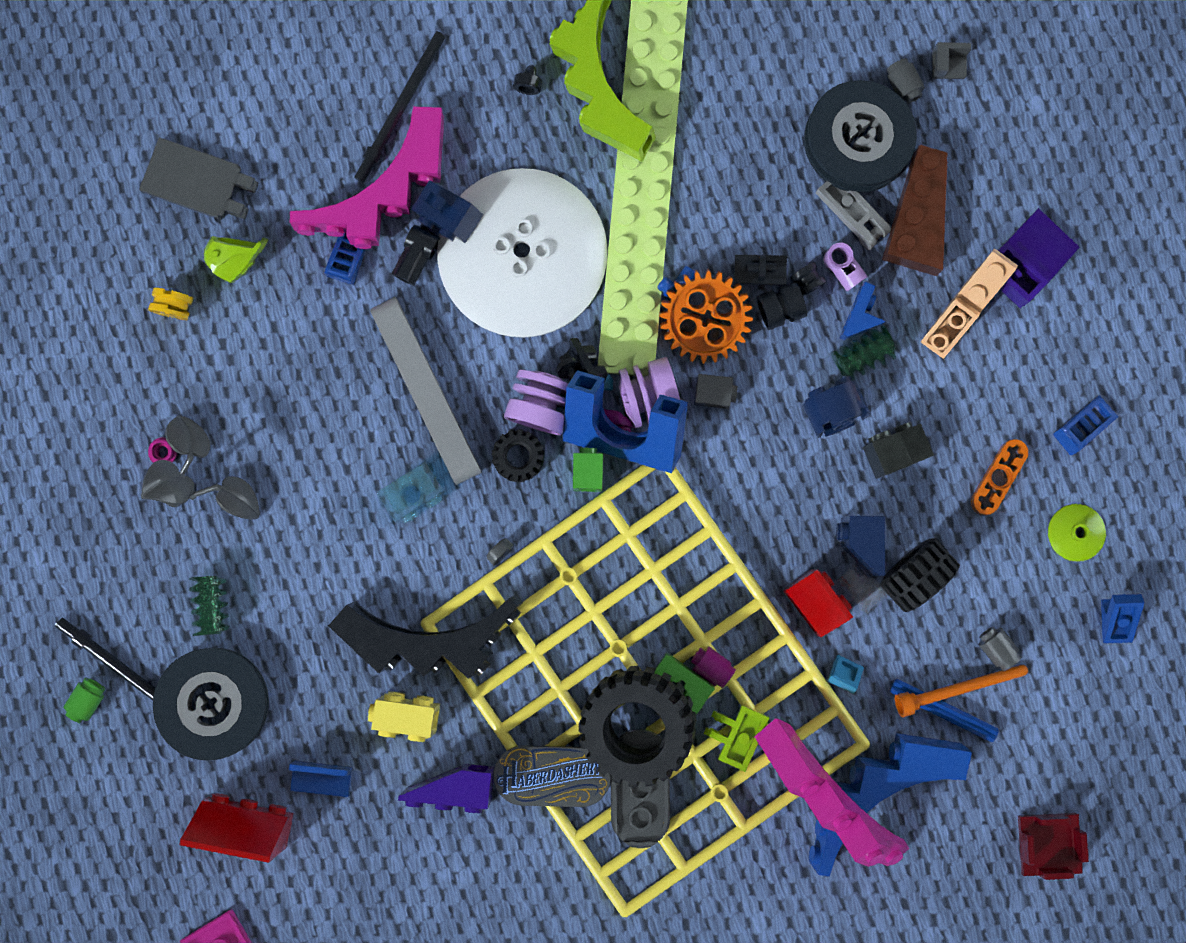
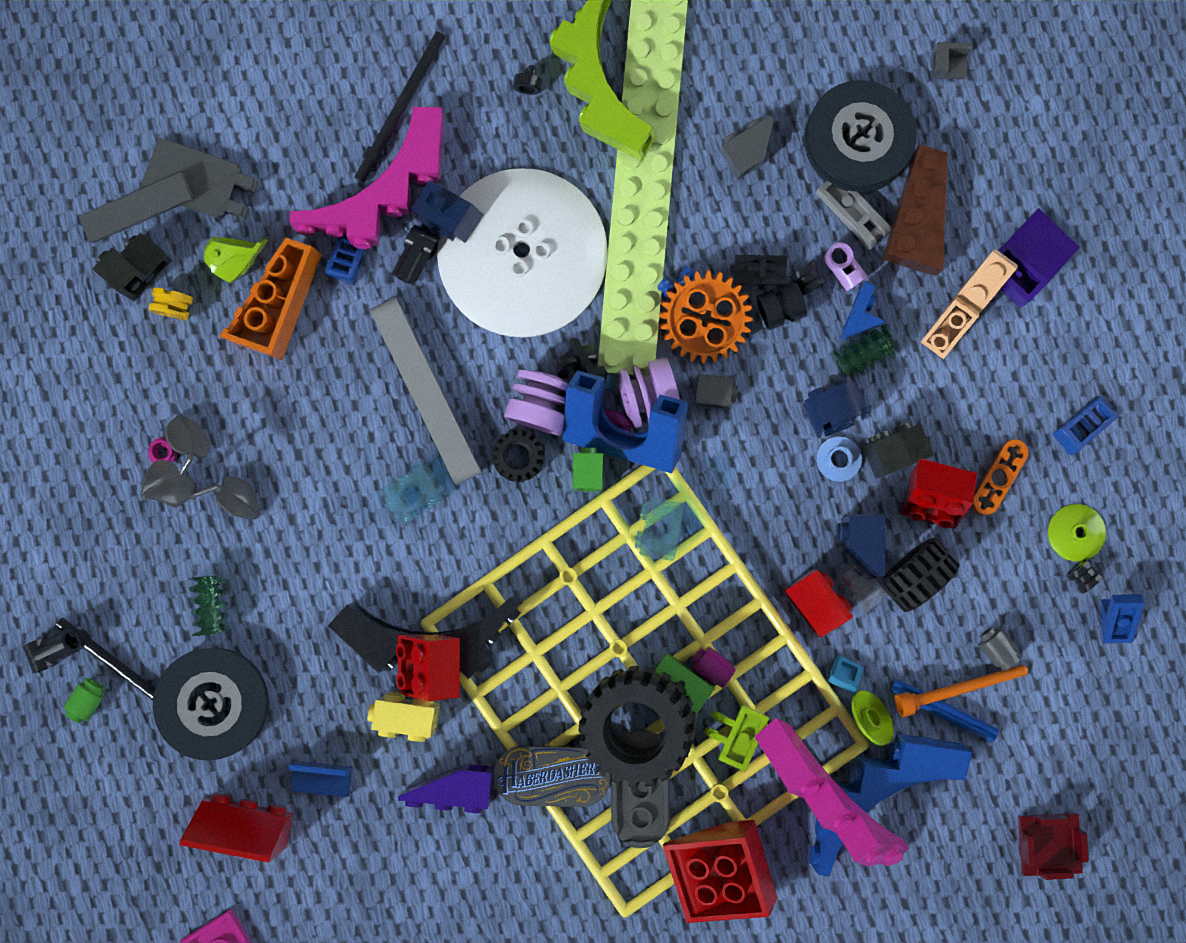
dark grey tile [486,538,514,566] -> none
dark grey brick [887,58,925,104] -> none
none -> black piece [22,628,81,674]
none -> dark grey tile [79,172,195,243]
none -> pearl dark grey brick [92,232,172,301]
none -> orange wedge [219,237,322,360]
none -> red slope [396,635,460,702]
none -> clear light blue brick [635,497,685,561]
none -> red slope [663,820,778,923]
none -> dark grey slope [720,116,774,180]
none -> light blue piece [816,436,862,482]
none -> lime dish [852,690,894,746]
none -> red slope [900,458,977,529]
none -> black wheel [1066,557,1104,594]

